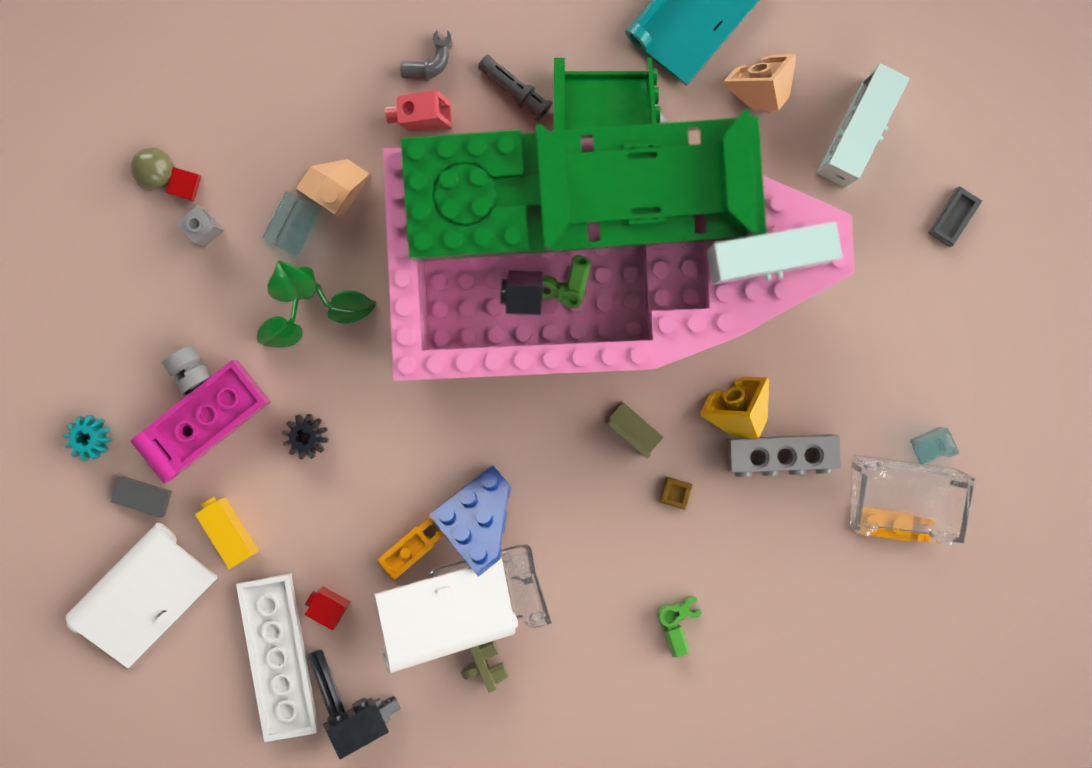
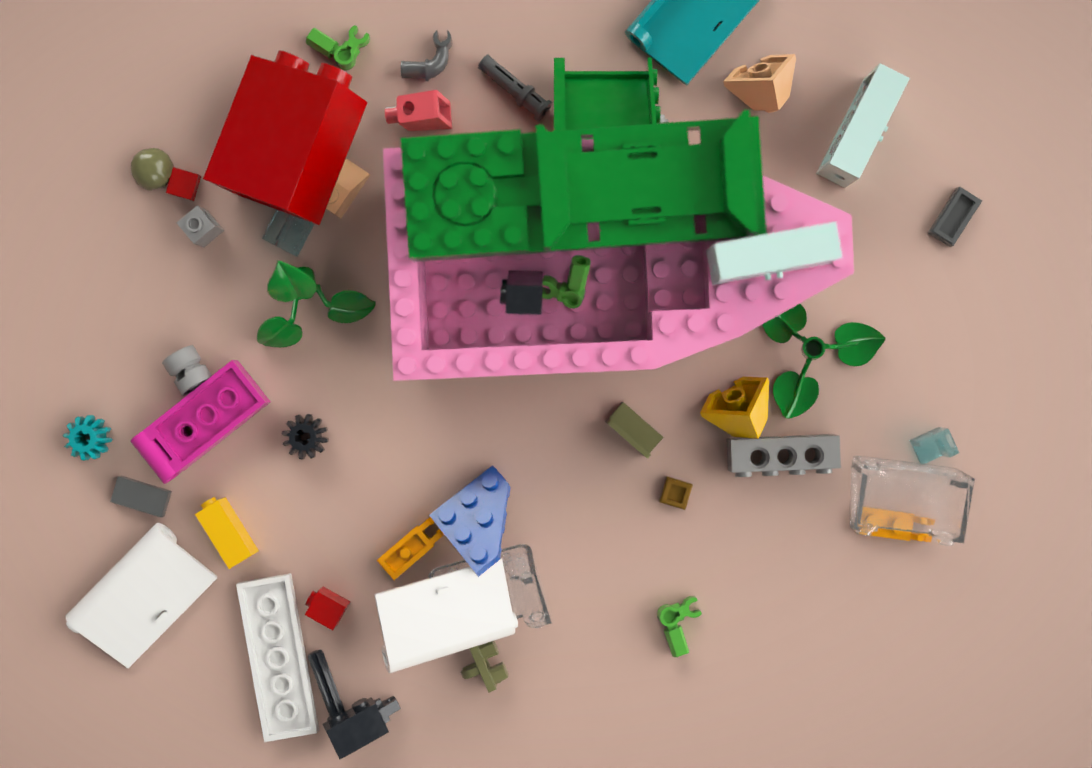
none -> red brick [203,50,368,225]
none -> bright green bar [306,25,370,70]
none -> green plant [762,303,886,419]

